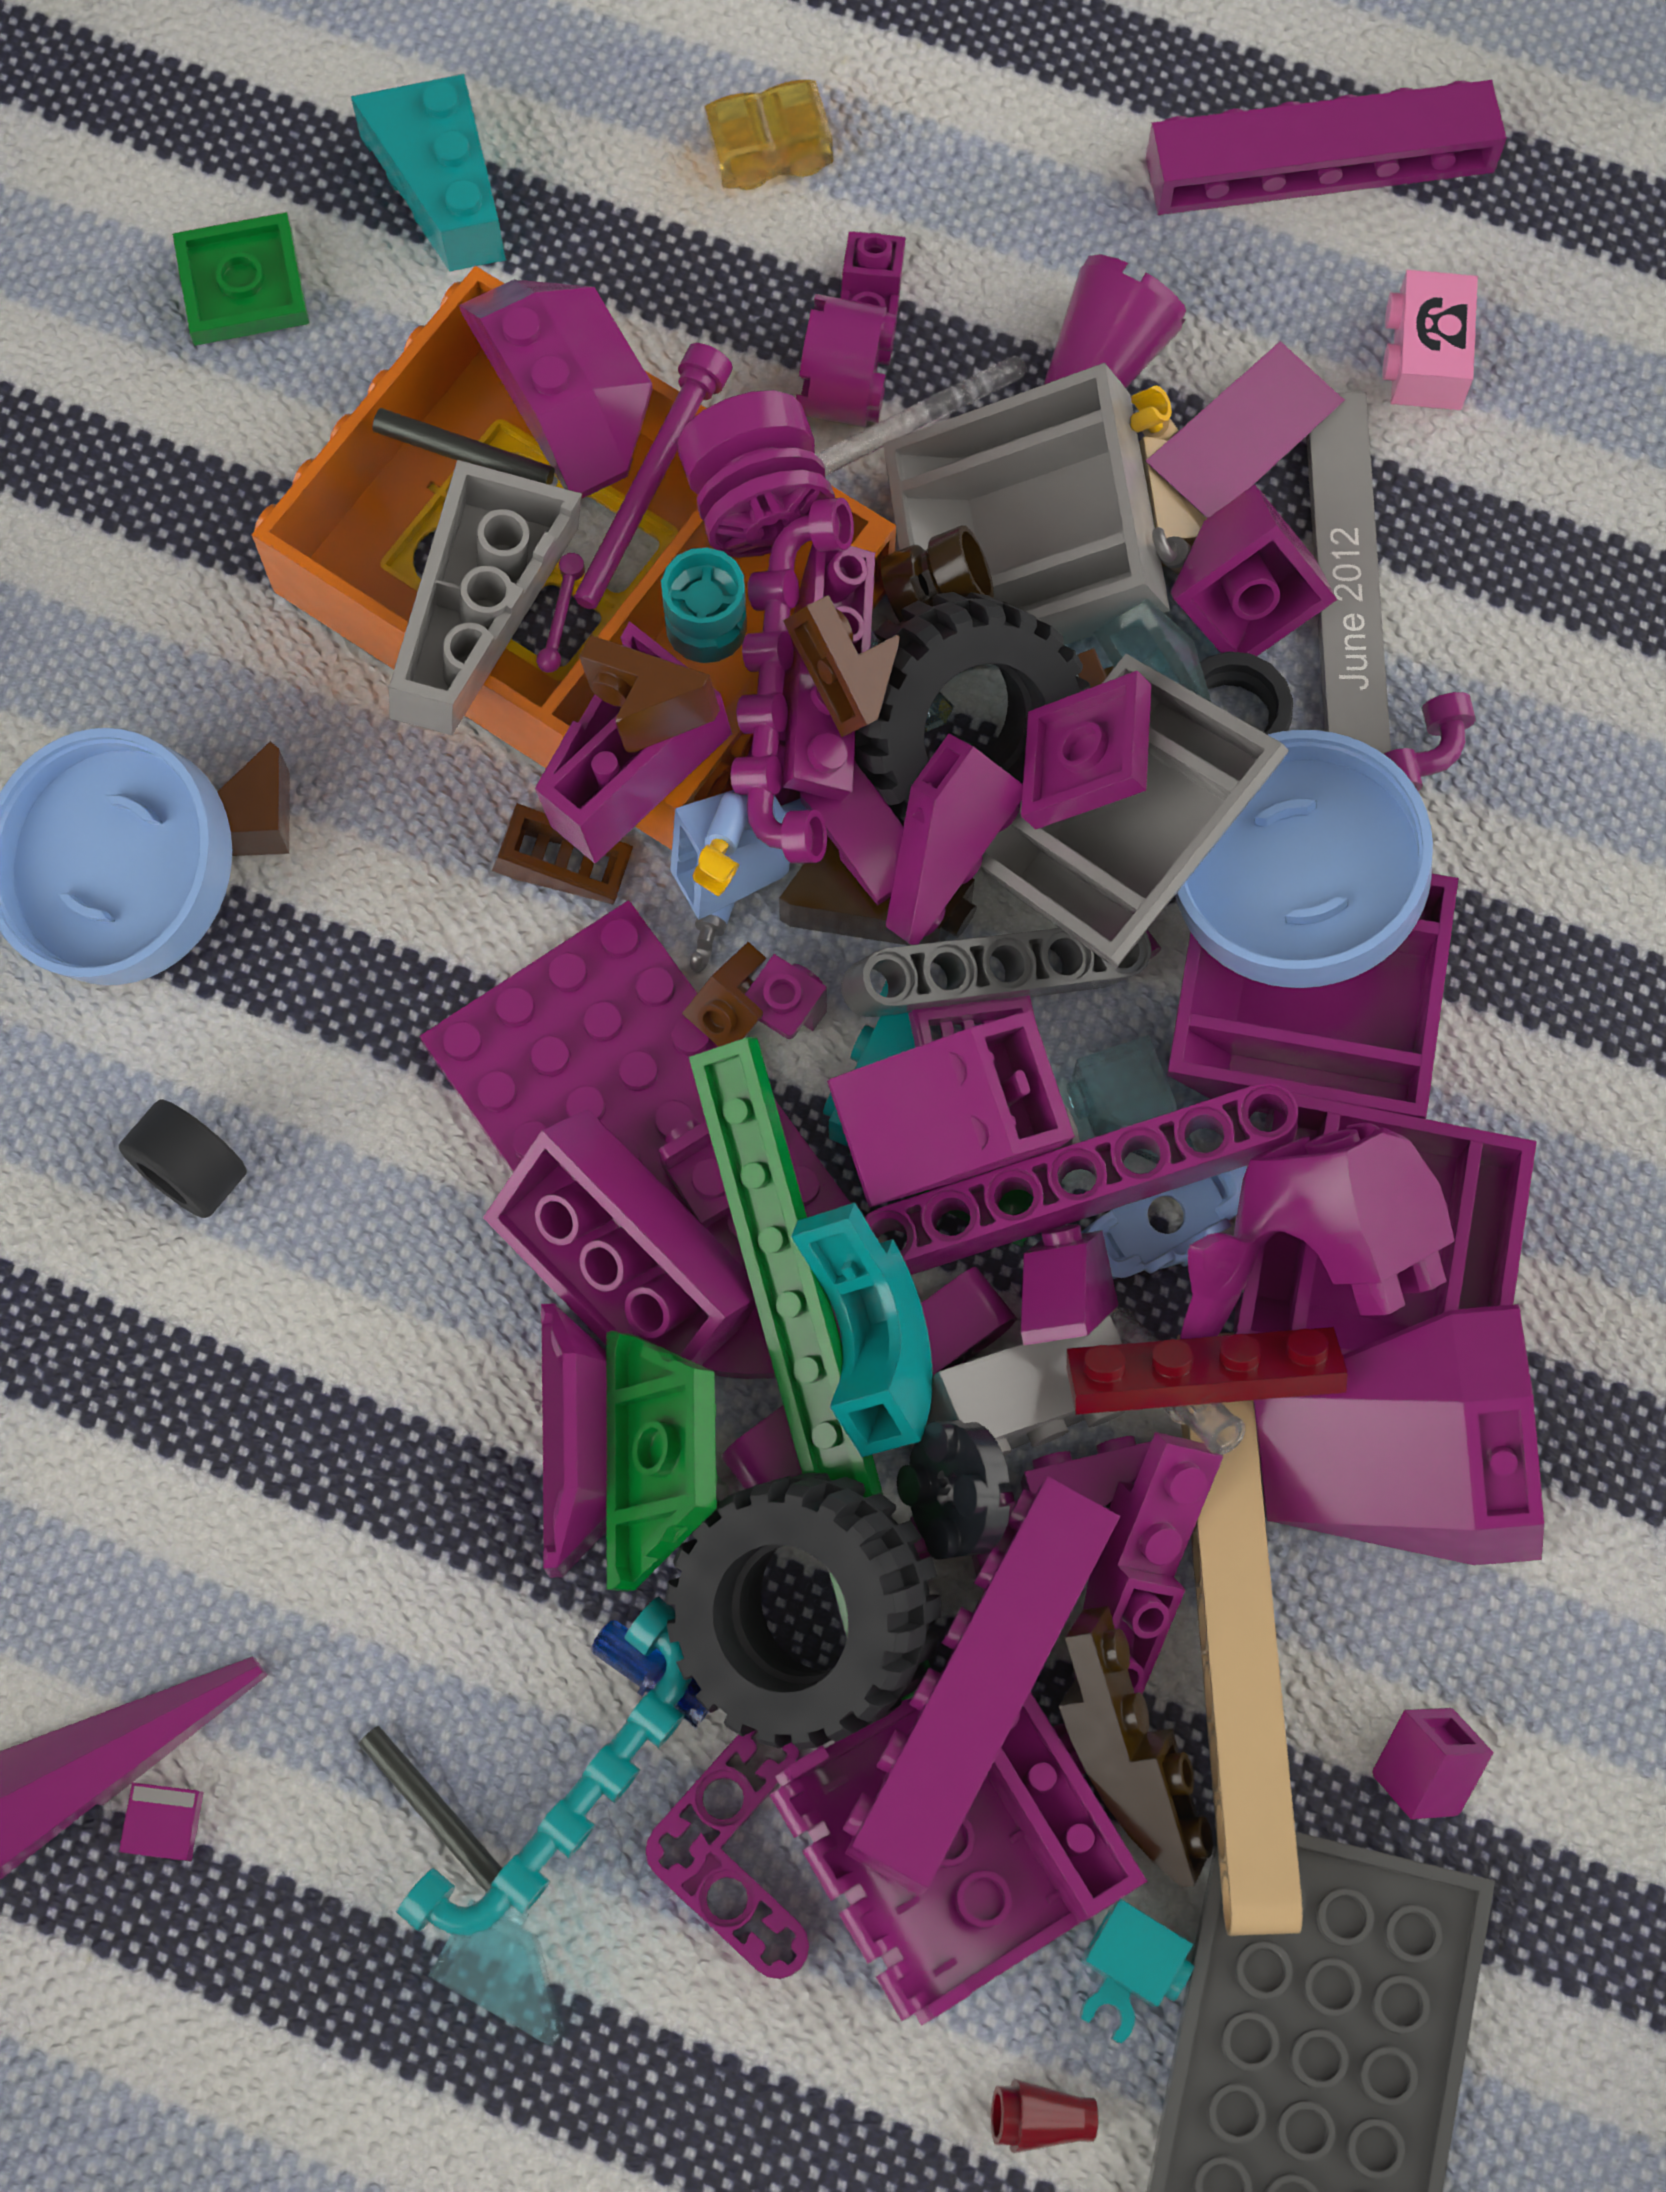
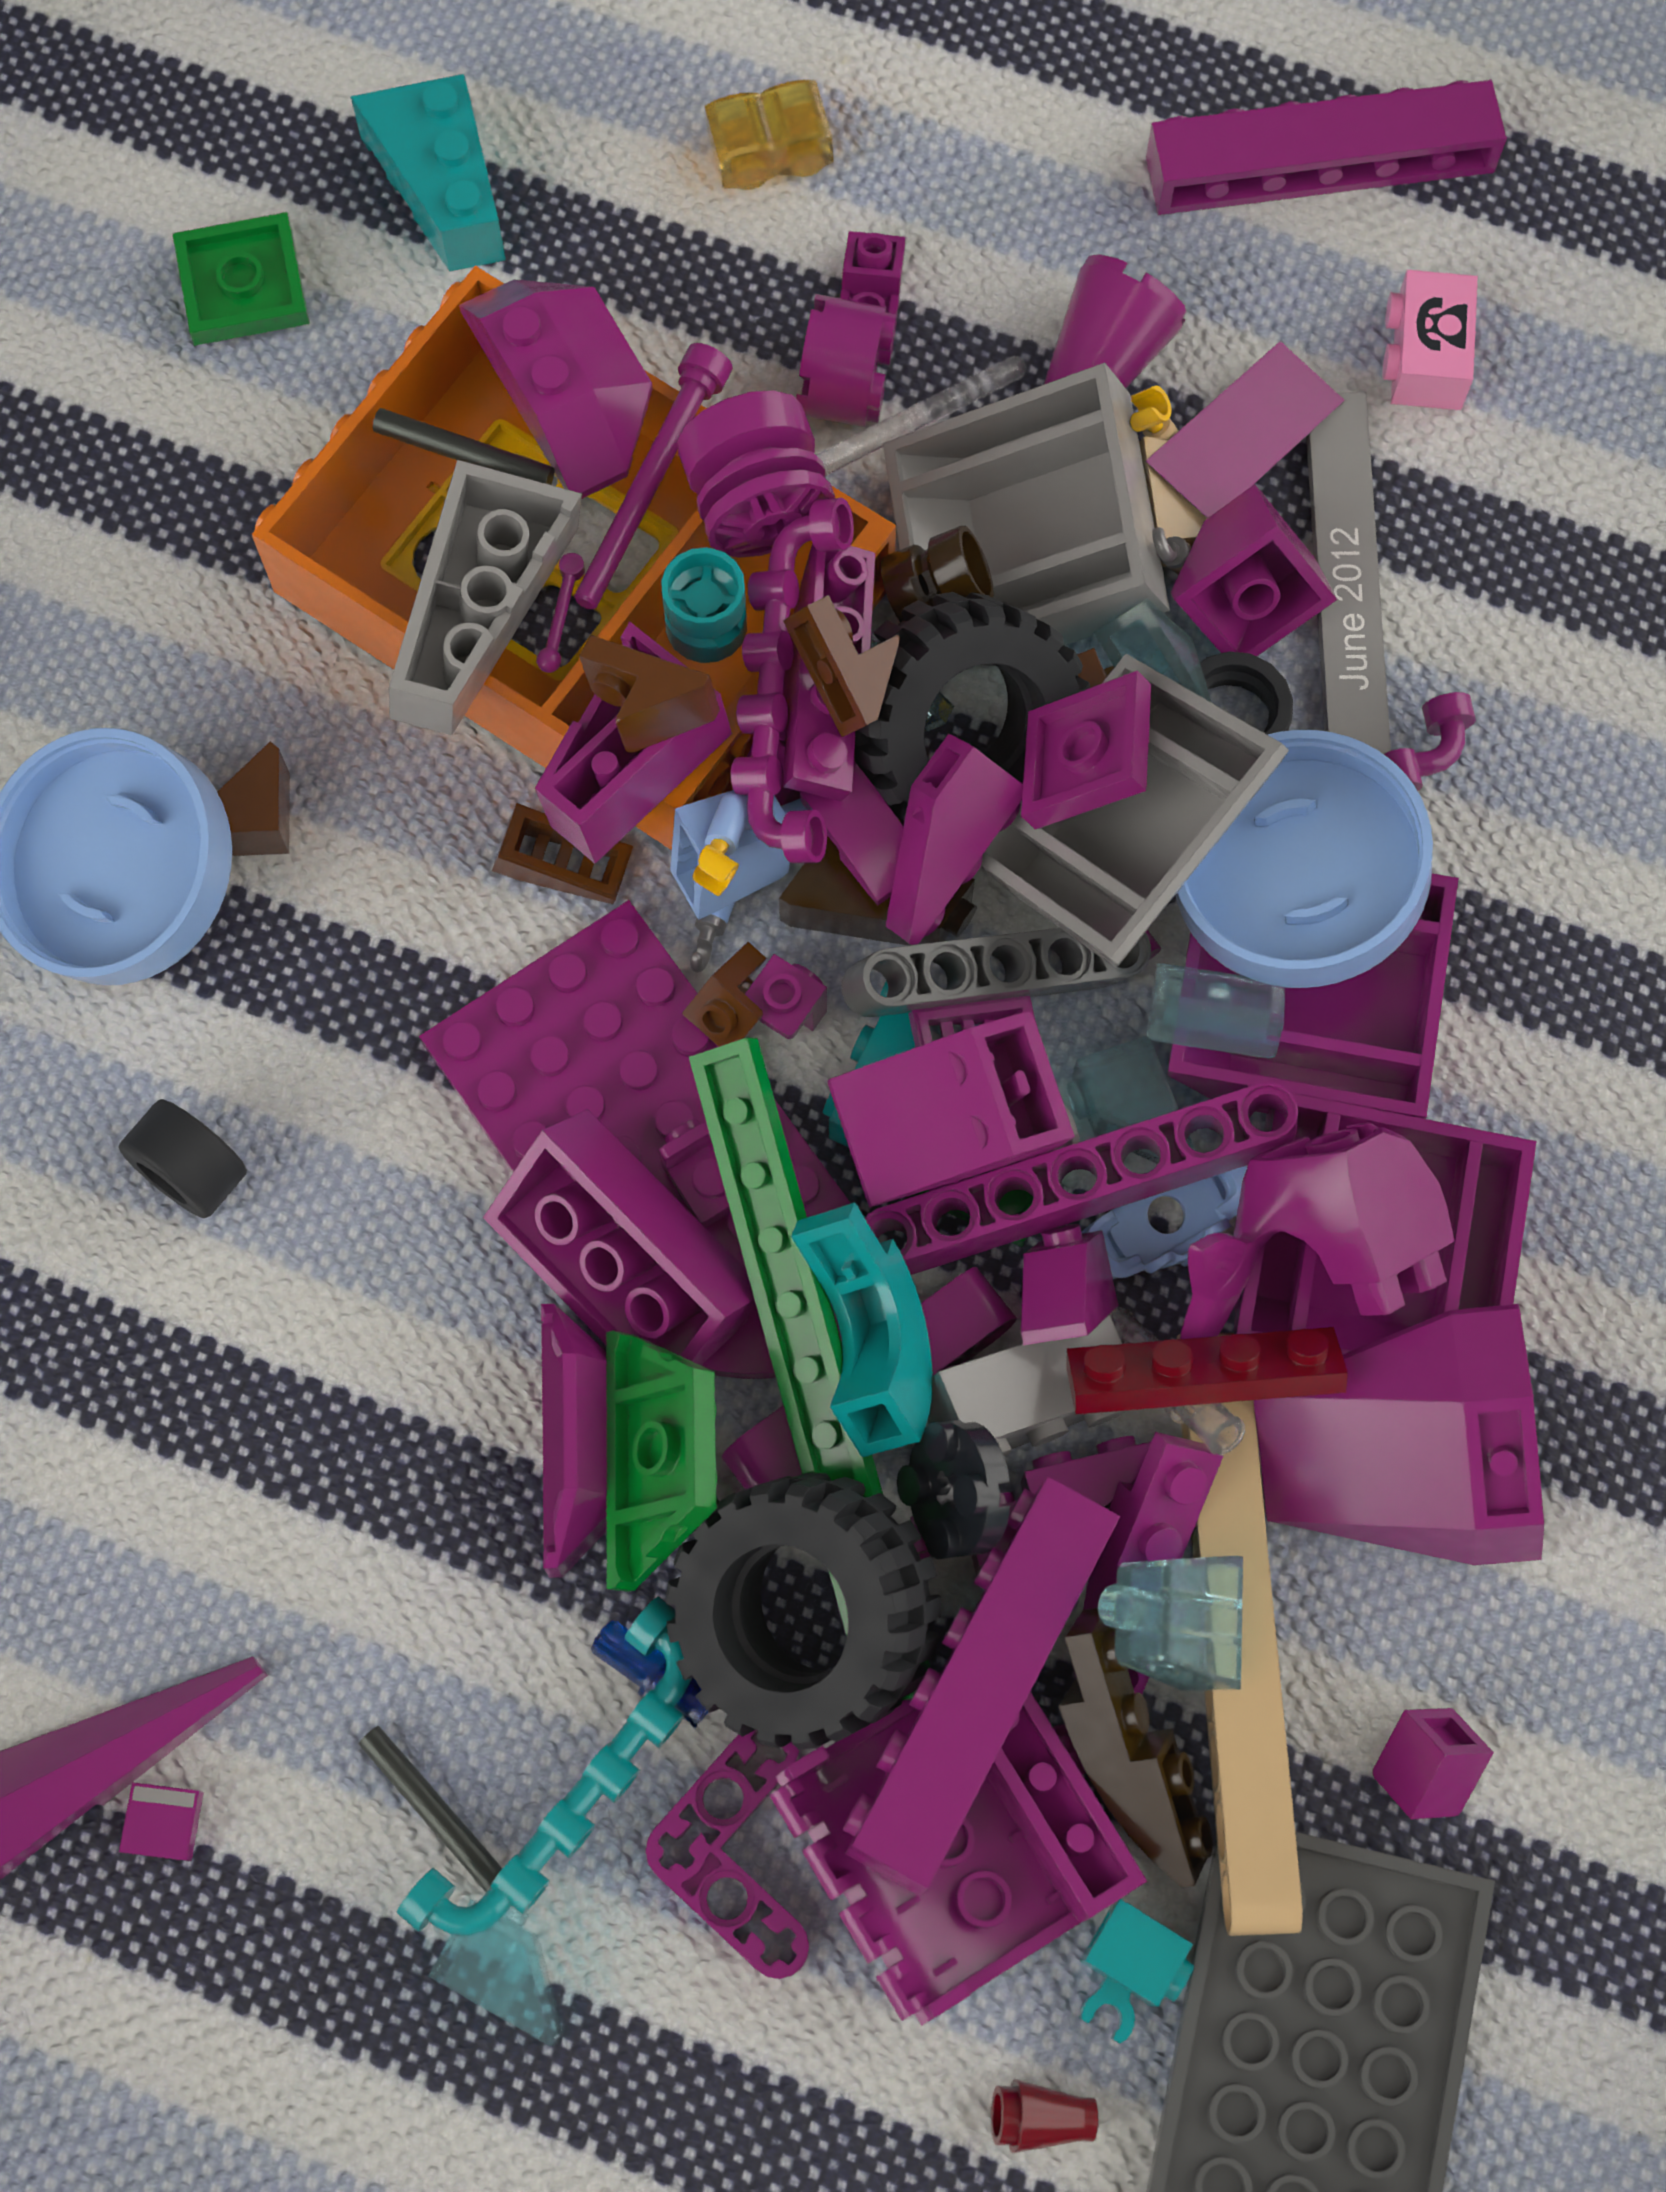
none -> clear light blue torso [1098,1555,1243,1691]
none -> clear light blue slope [1147,963,1285,1059]

